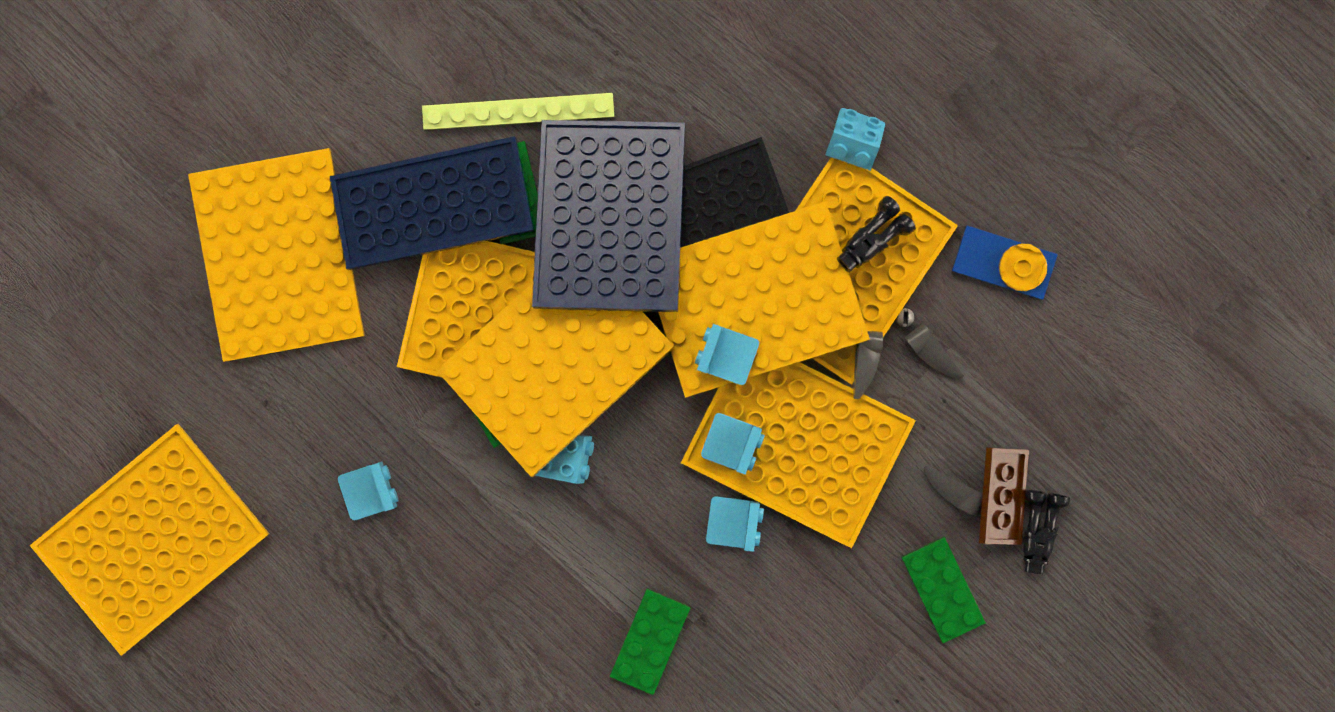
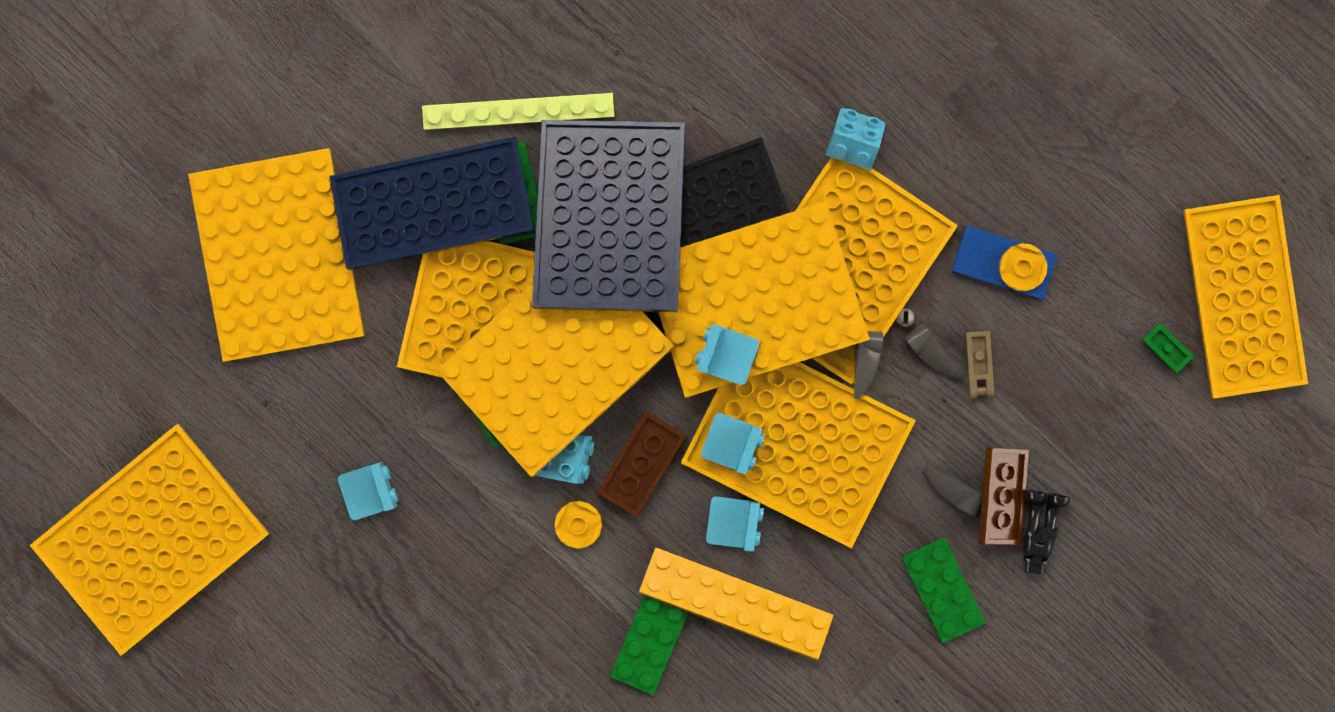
black piece [837,196,916,272] -> none
none -> yellow tile [554,501,602,549]
none -> reddish brown plate [596,411,687,517]
none -> yellow plate [639,547,834,661]
none -> dark tan plate [965,331,994,399]
none -> green plate [1142,323,1194,373]
none -> yellow plate [1183,195,1308,399]

